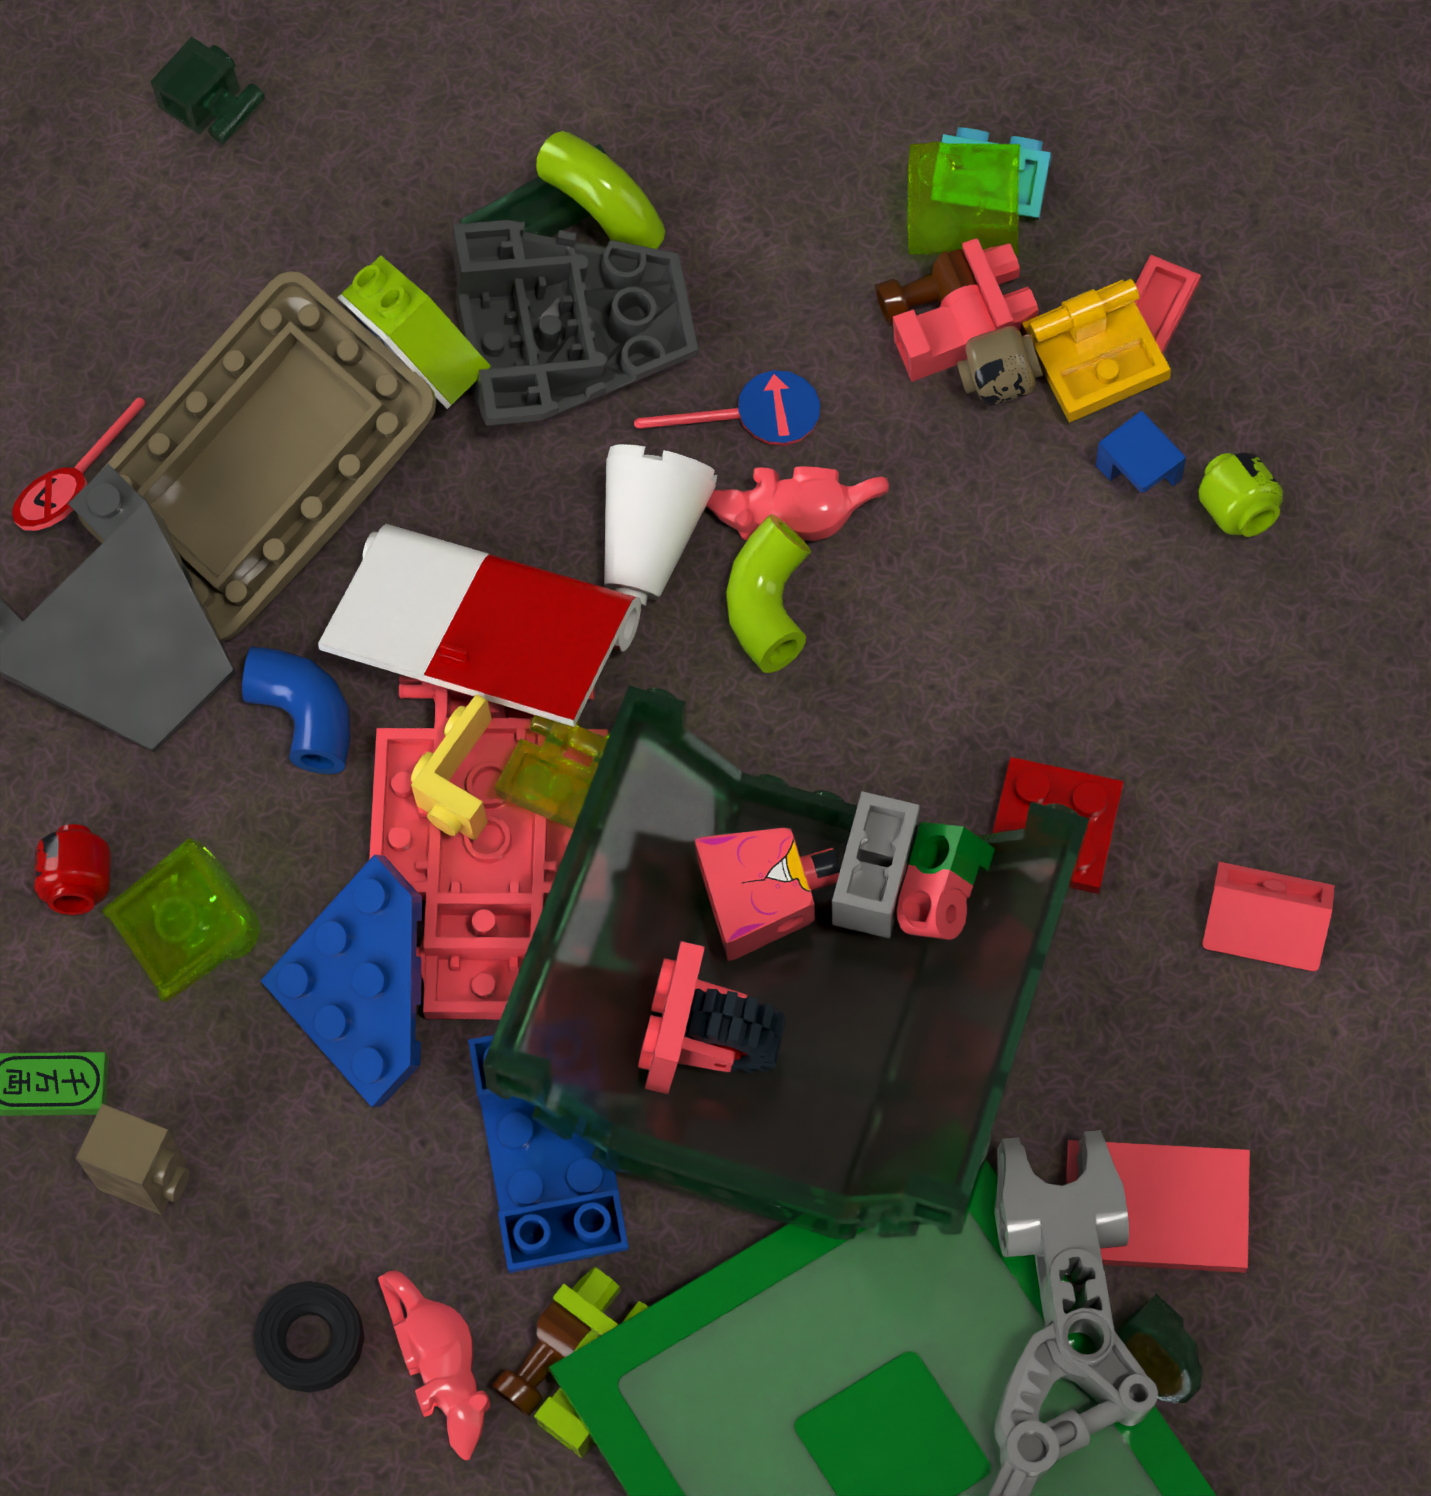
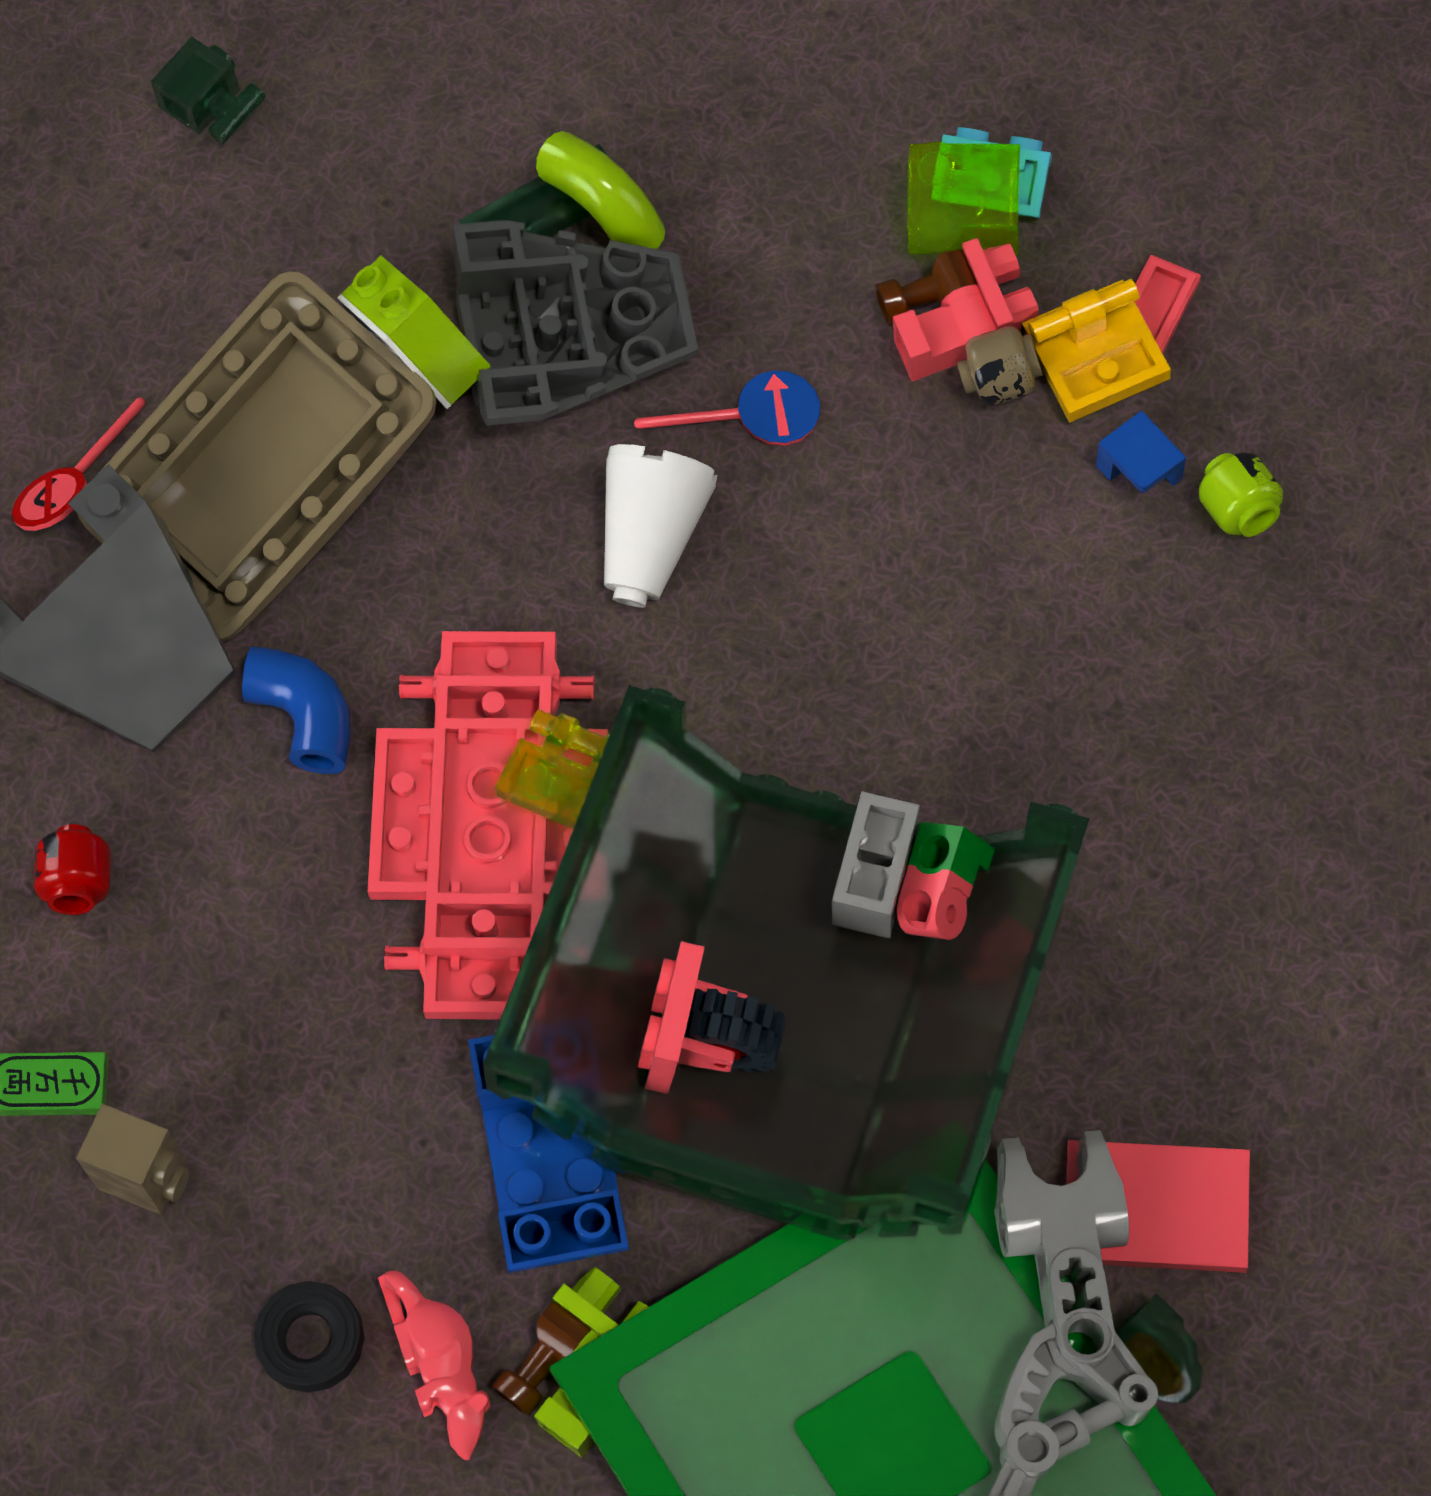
clear neon green slope [102,838,261,1003] -> none
blue plate [260,855,422,1107] -> none
door [318,524,641,727] -> none
light yellow bracket [411,694,492,841] -> none
coral torso [695,828,840,961] -> none
coral animal [706,466,889,541] -> none
lime cylinder [726,514,811,673] -> none
red plate [989,757,1124,894] -> none
coral panel [1202,862,1335,971] -> none

